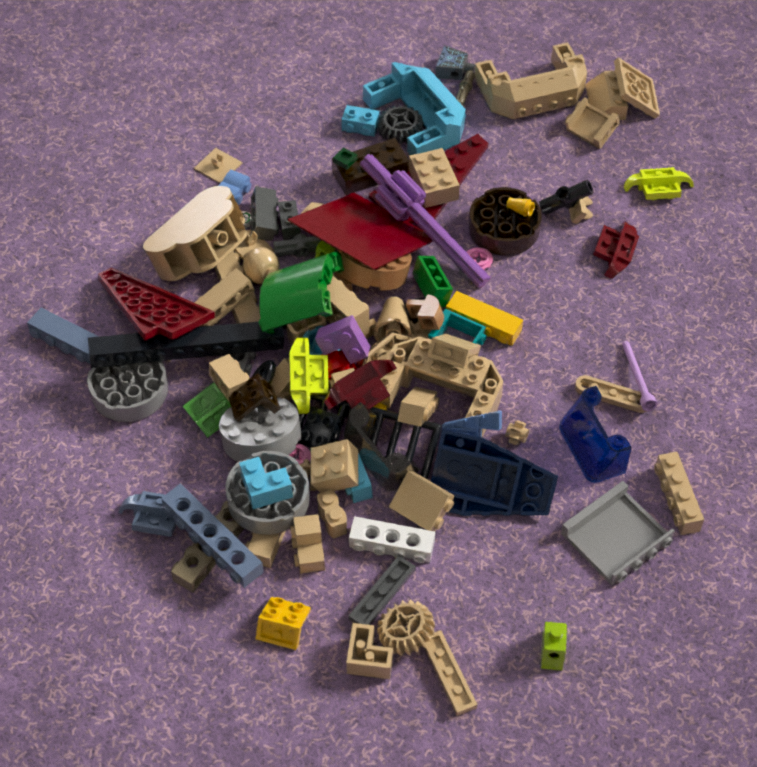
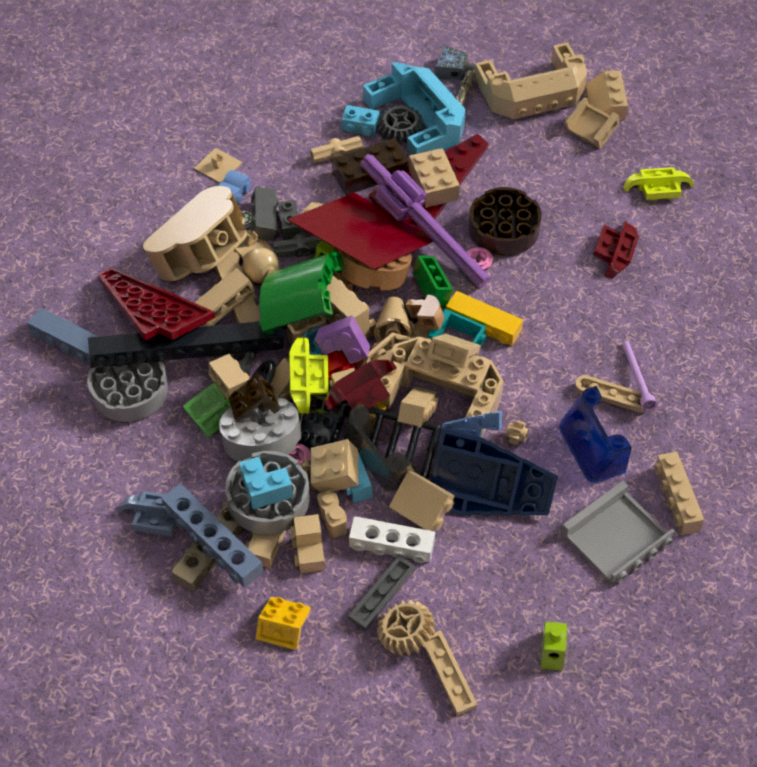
dark green plate [333,147,357,170] -> none
tan brick [346,623,393,679] -> none
yellow cone [506,198,535,217] -> none
black piece [539,179,594,215] -> none
tan tile [569,196,593,224] -> none
tan plate [614,57,660,118] -> none
none -> tan piece [310,136,363,163]

